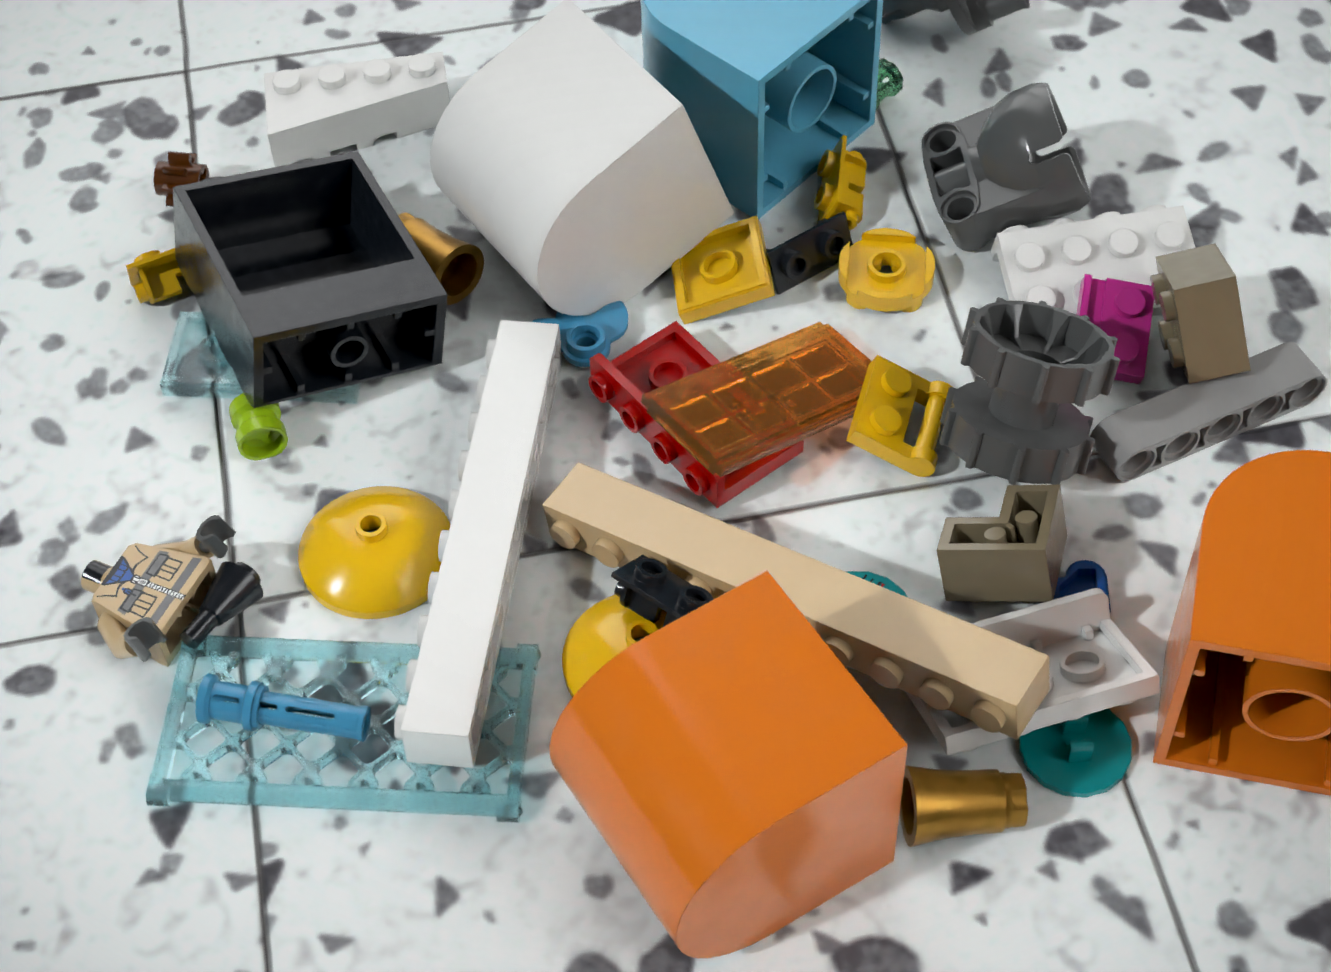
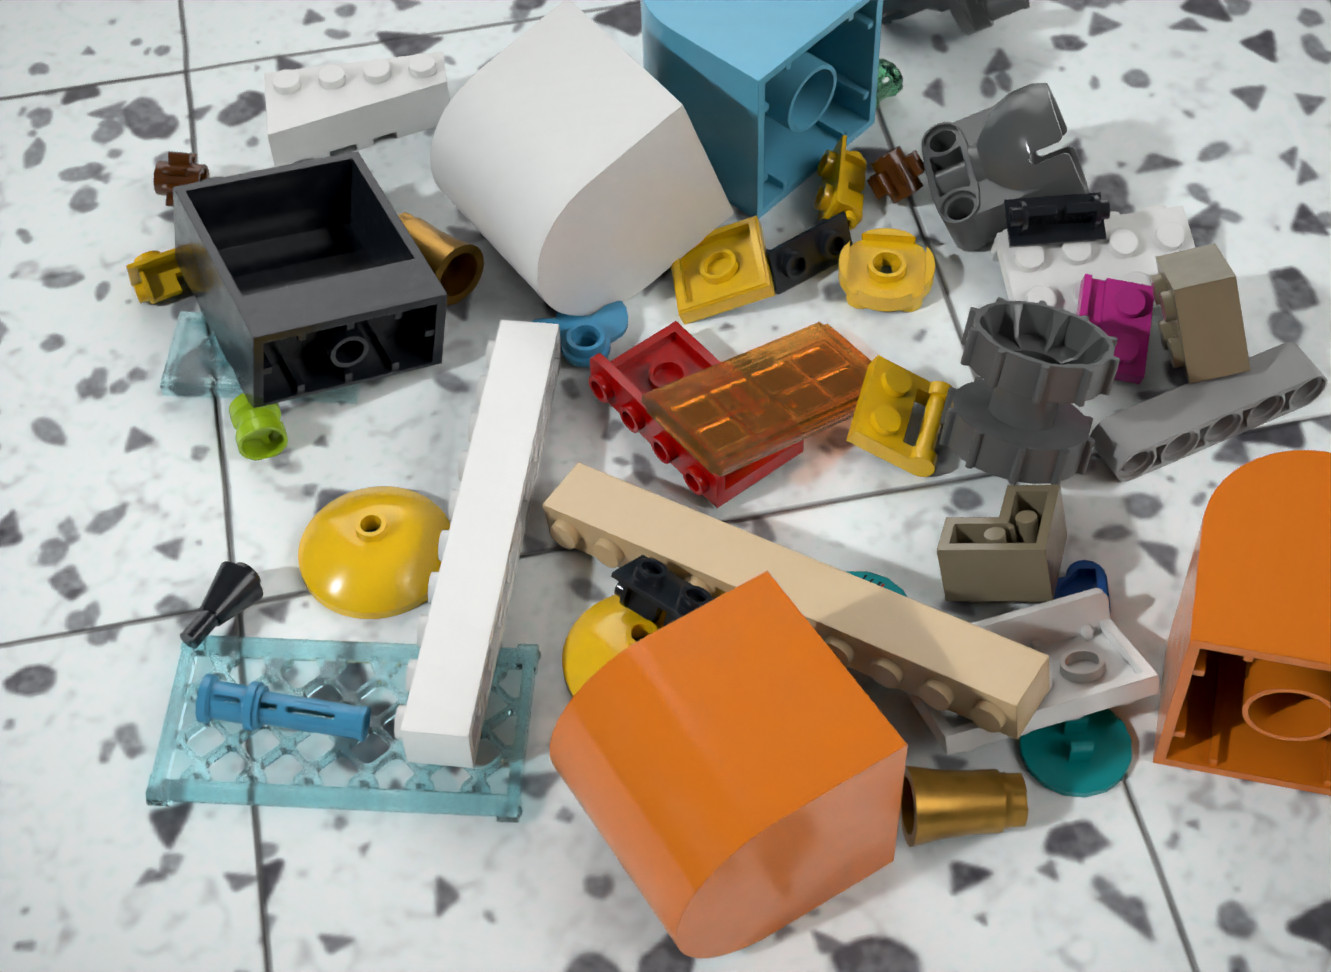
torso [81,515,236,667] -> none
none -> reddish brown gear [866,145,925,204]
none -> black hinge [1004,192,1110,248]

